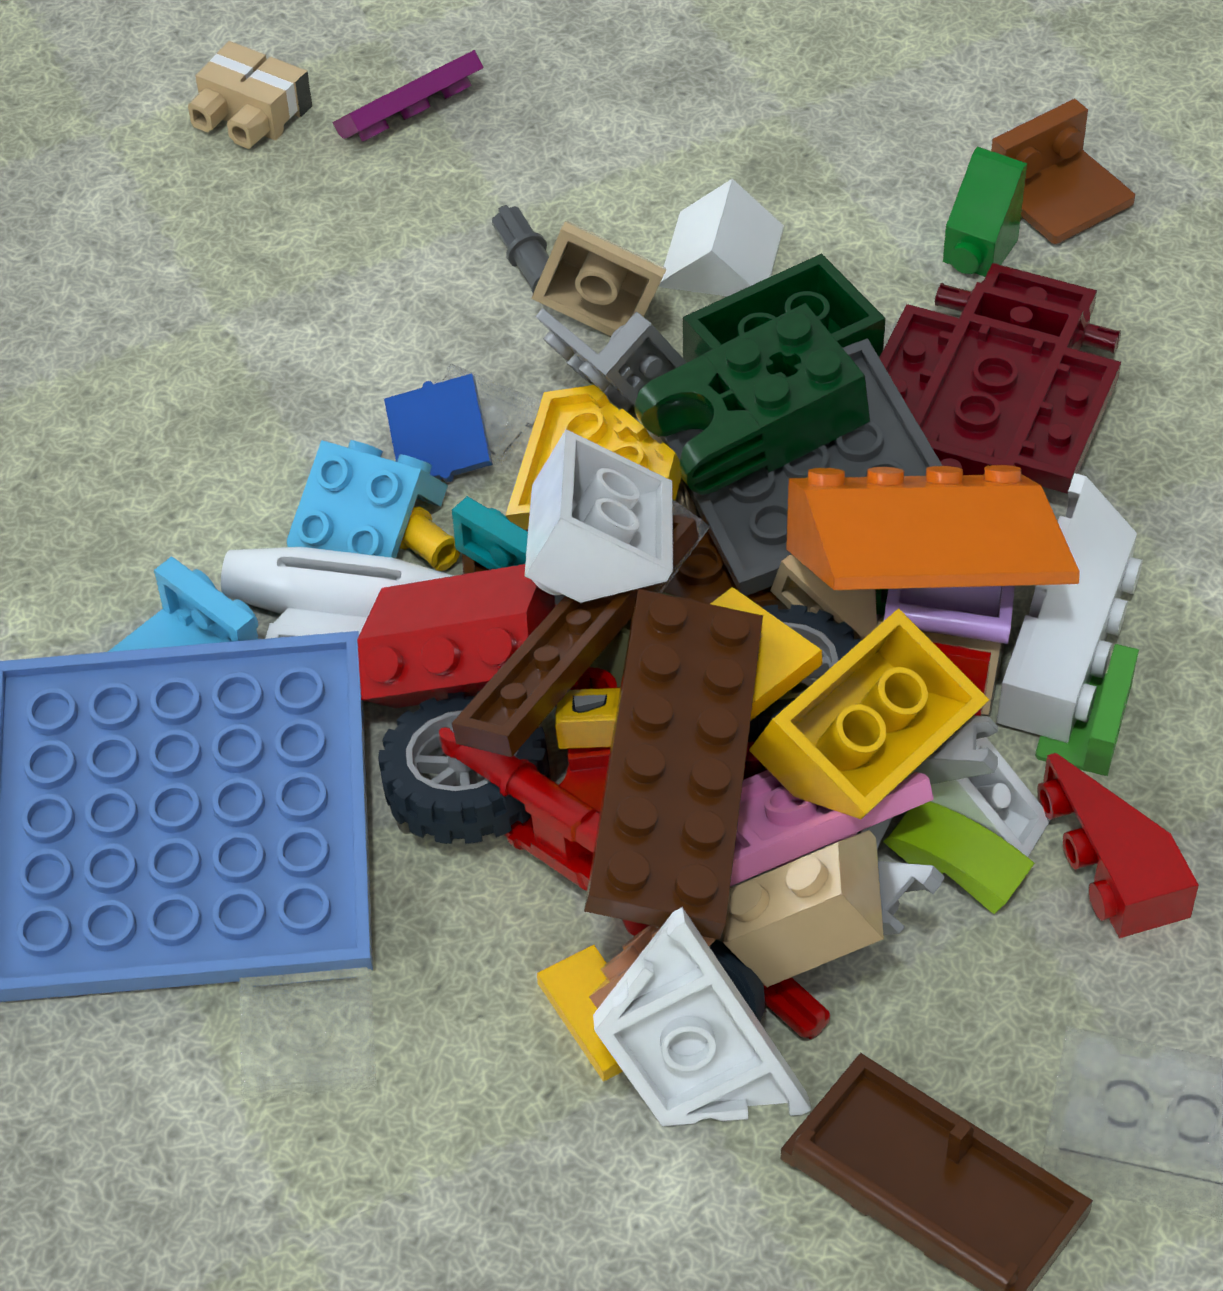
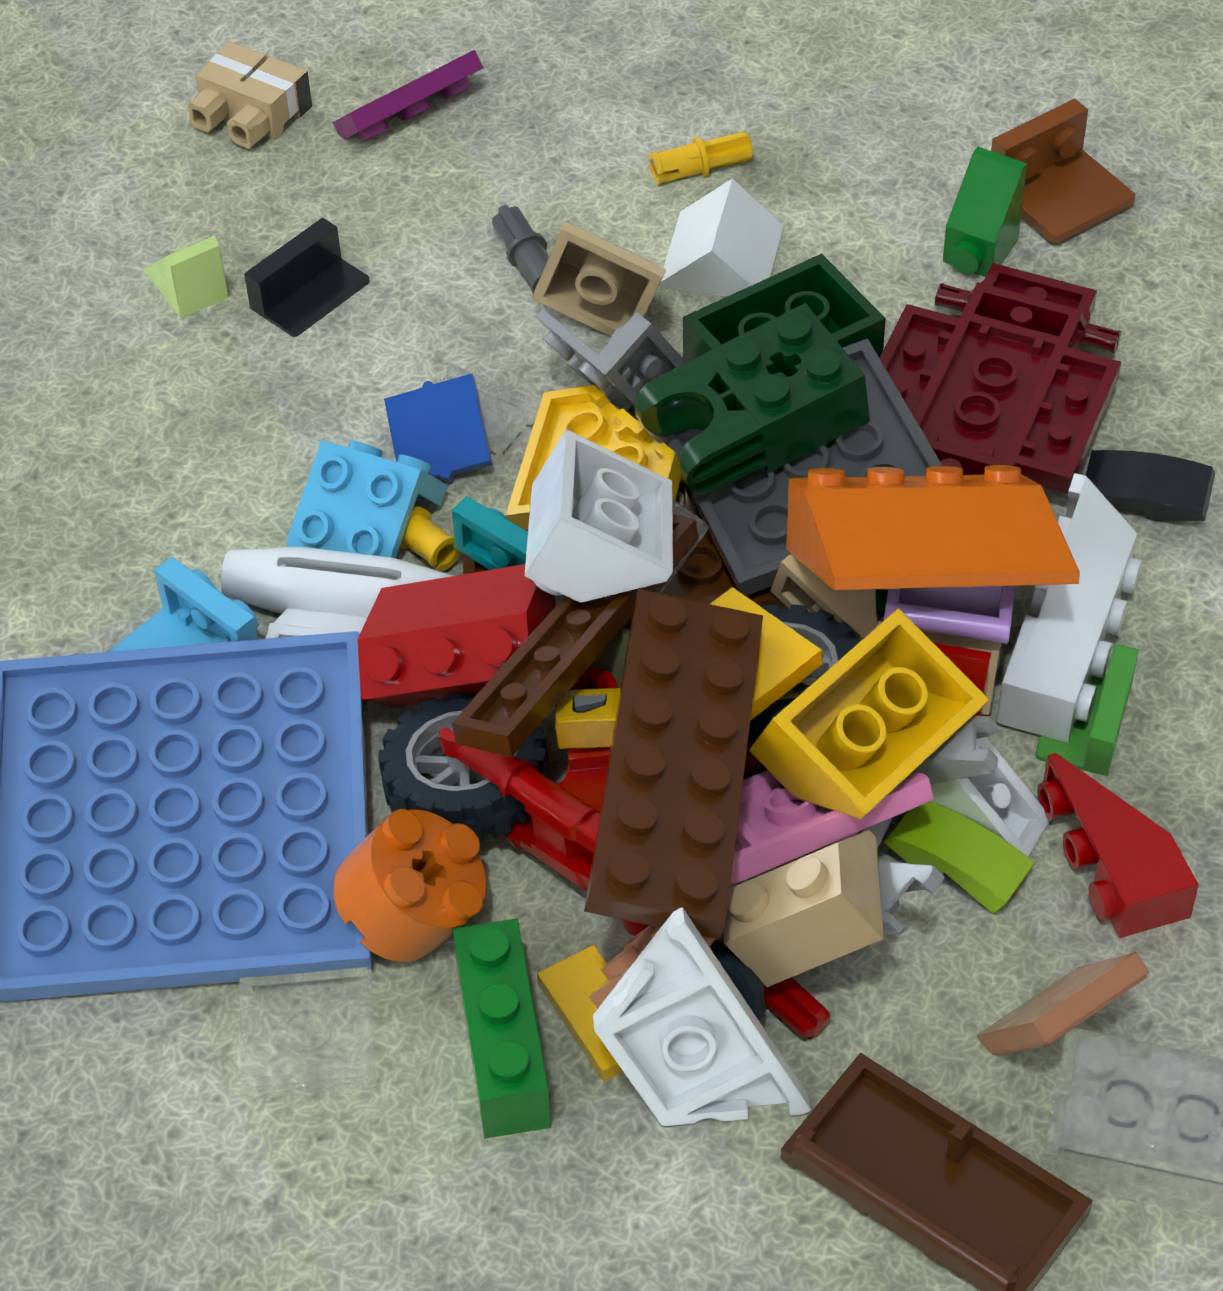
none -> yellowish green slope [143,235,228,318]
none -> black panel [244,217,370,337]
none -> orange brick [333,809,486,962]
none -> green brick [452,918,551,1139]
none -> yellow axle [648,132,753,185]
none -> nougat tile [977,952,1150,1056]
none -> black slope [1085,450,1215,522]

